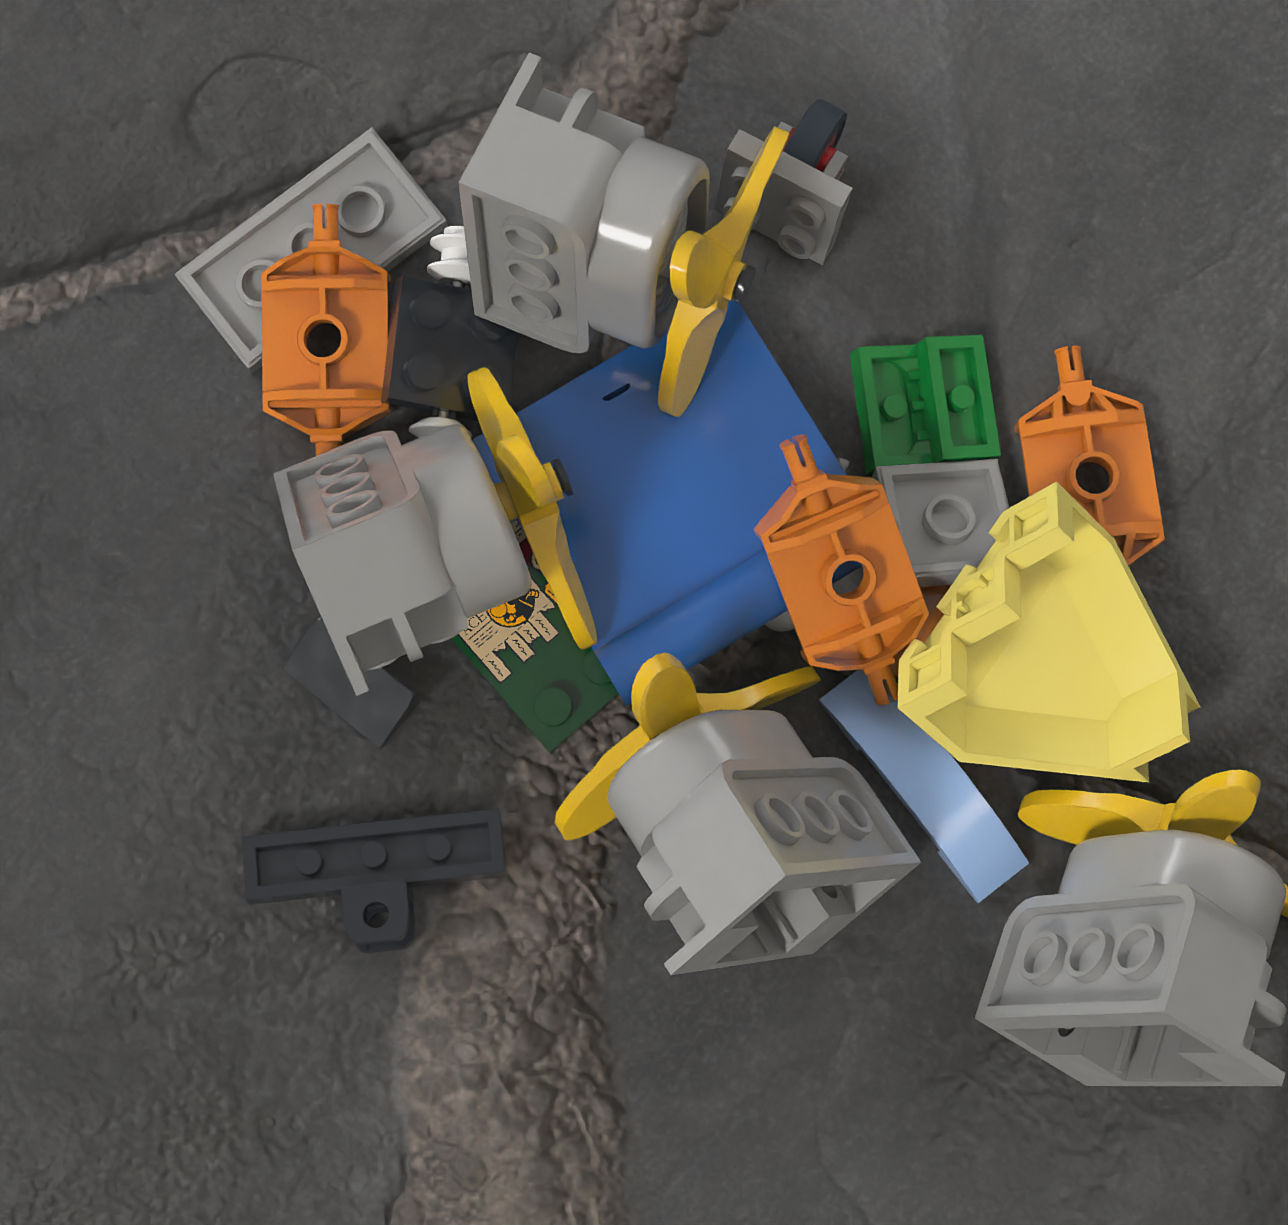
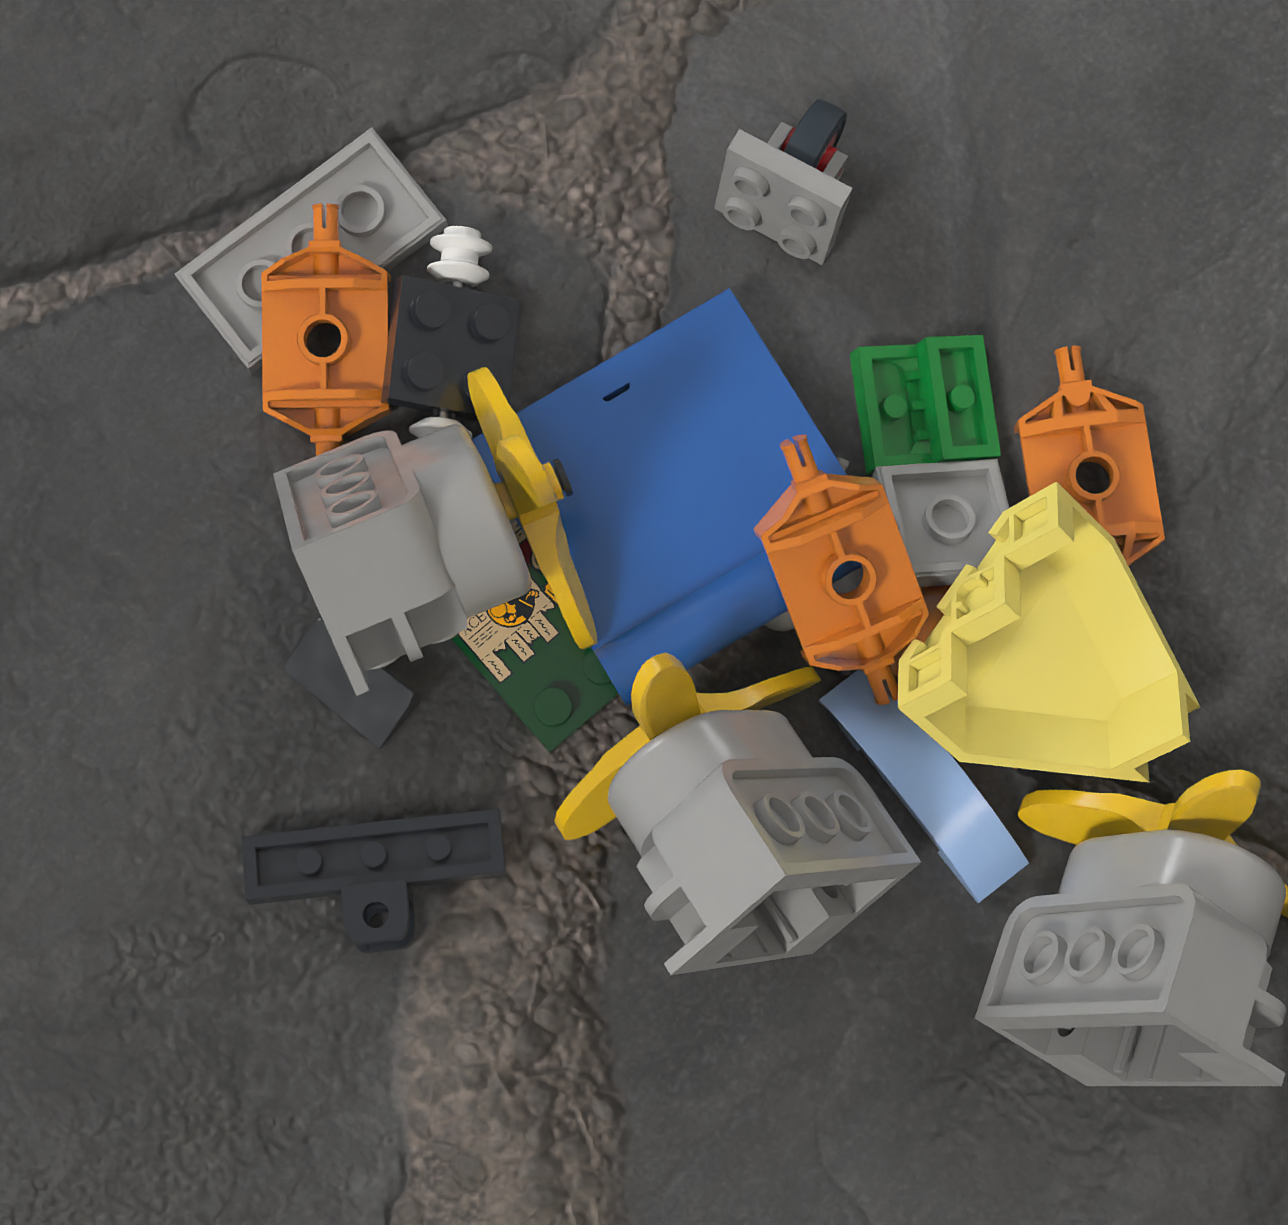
light grey brick [458,53,789,418] -> none

